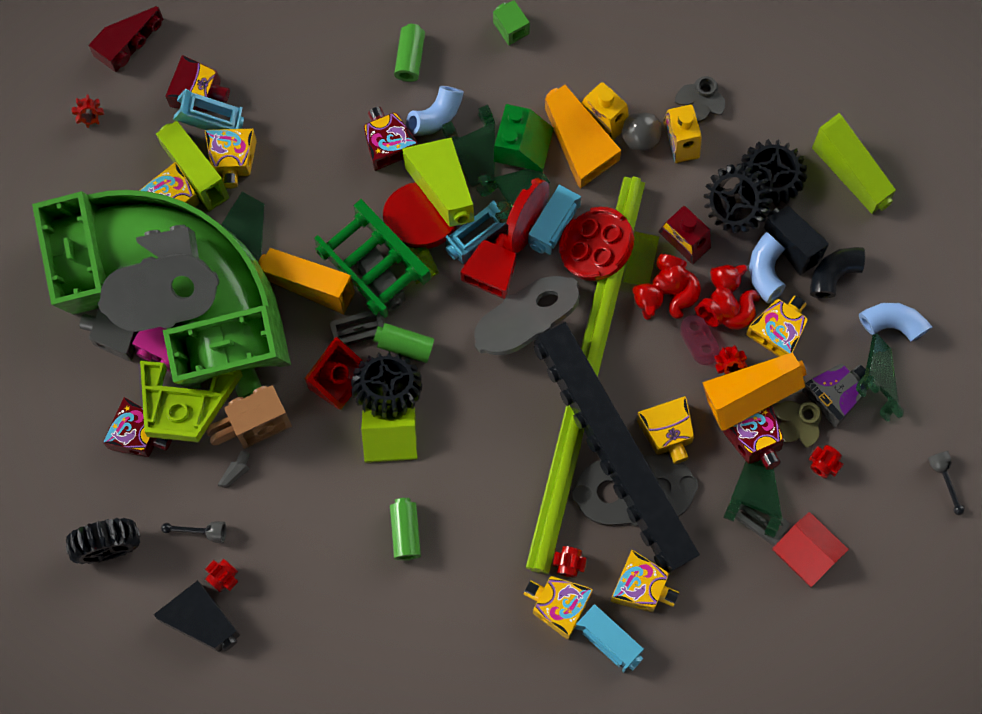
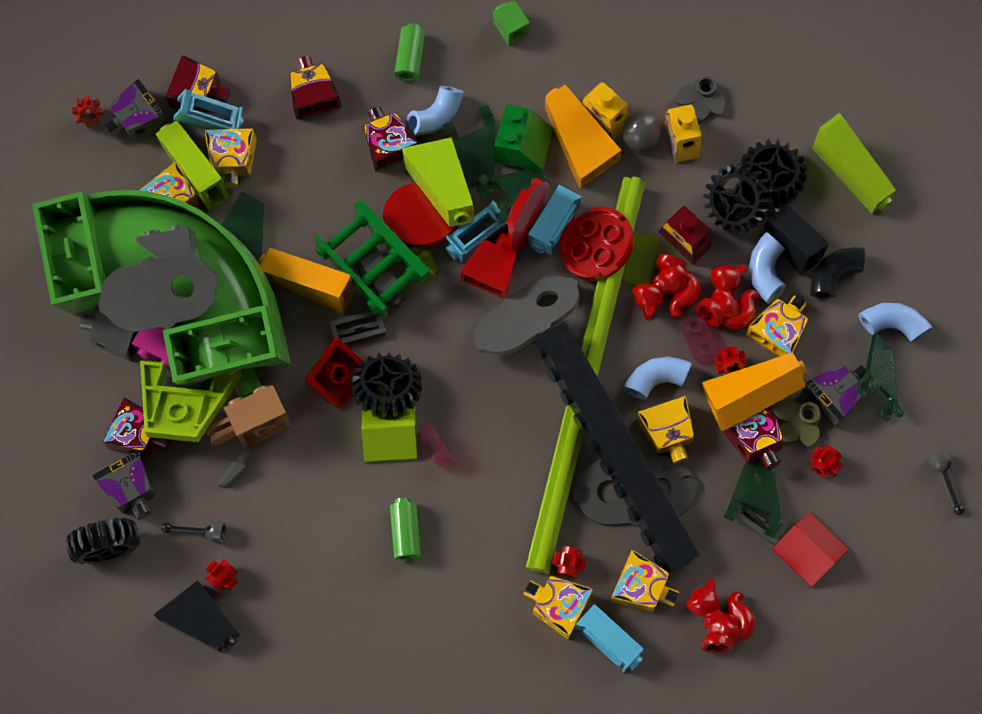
dark red slope [88,6,164,72] -> none
bright green brick [373,323,434,363] -> none
none -> torso [92,450,155,520]
none -> torso [104,79,169,140]
none -> dark red torso [290,56,342,119]
none -> clear pink plate [417,420,455,470]
none -> light blue cylinder [623,356,692,400]
none -> red animal [686,578,755,653]

